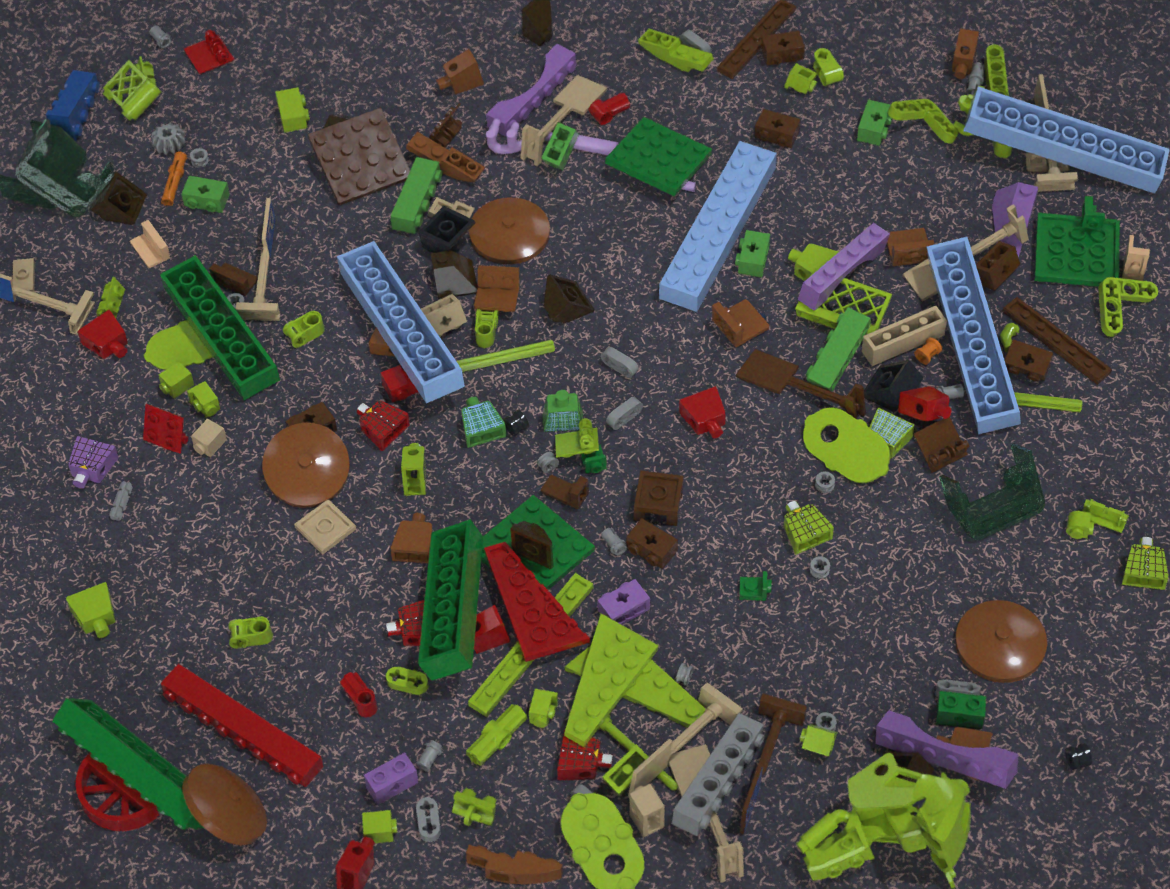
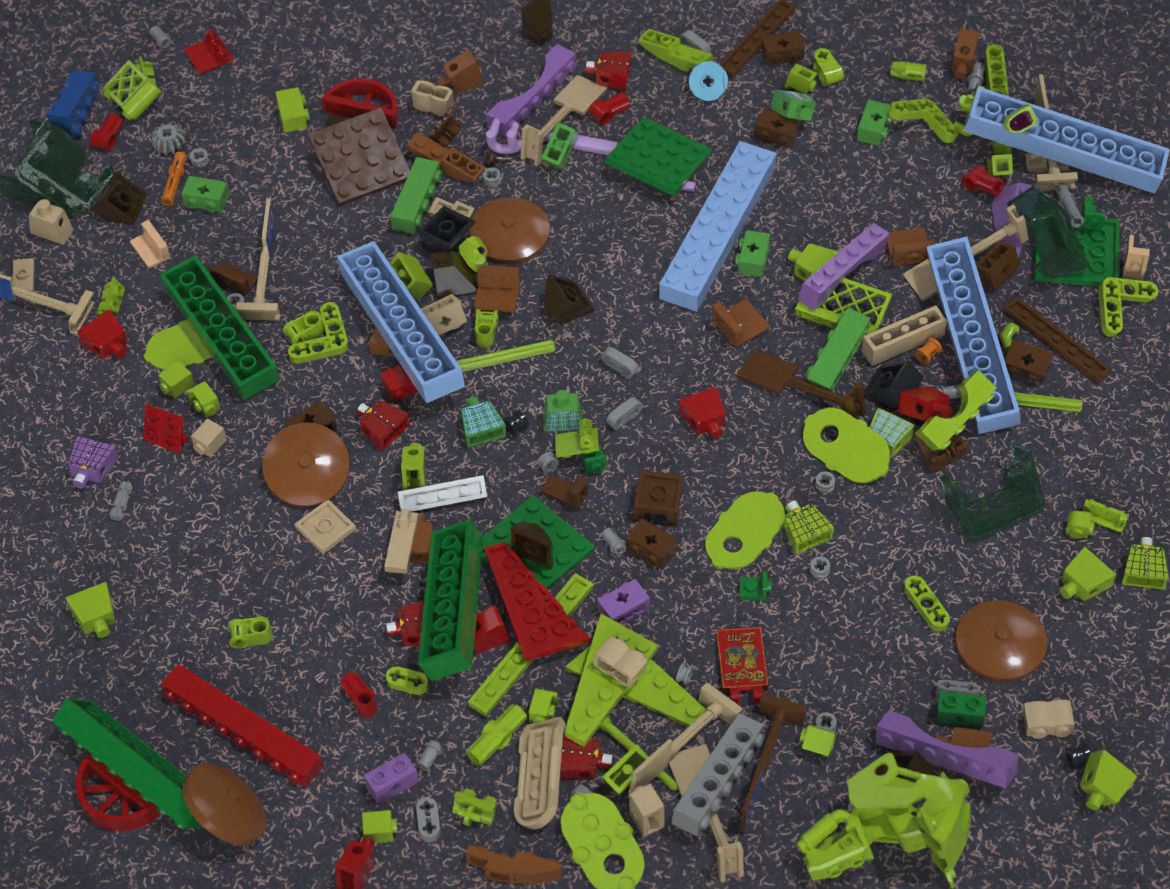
none -> tan torso [29,199,74,245]
none -> red piece [90,113,124,151]
none -> lime beam [288,302,348,364]
none -> red window [322,79,399,129]
none -> tan hinge [384,509,419,574]
none -> lime brick [389,252,433,299]
none -> white plate [397,475,487,512]
none -> tan brick [411,80,454,117]
none -> lime rock [459,236,488,272]
none -> light grey bush [483,168,501,187]
none -> dark brown hand [484,152,513,168]
none -> tan piece [514,717,566,830]
none -> red torso [586,52,631,91]
none -> tan brick [593,636,648,688]
none -> medium azure plate [688,61,728,101]
none -> lime piece [705,492,785,570]
none -> tile [716,627,768,706]
none -> bright green torso [770,89,816,121]
none -> lime hinge [890,62,927,82]
none -> lime beam [904,576,950,632]
none -> lime arch [915,370,997,451]
none -> red piece [962,165,1004,196]
none -> lime brick [987,154,1013,176]
none -> rock [1003,104,1038,133]
none -> clear green windscreen [1006,185,1090,279]
none -> tan brick [1022,700,1075,739]
none -> light grey pin [1056,184,1084,227]
none -> lime torso [1060,547,1116,601]
none -> lime torso [1080,750,1137,811]

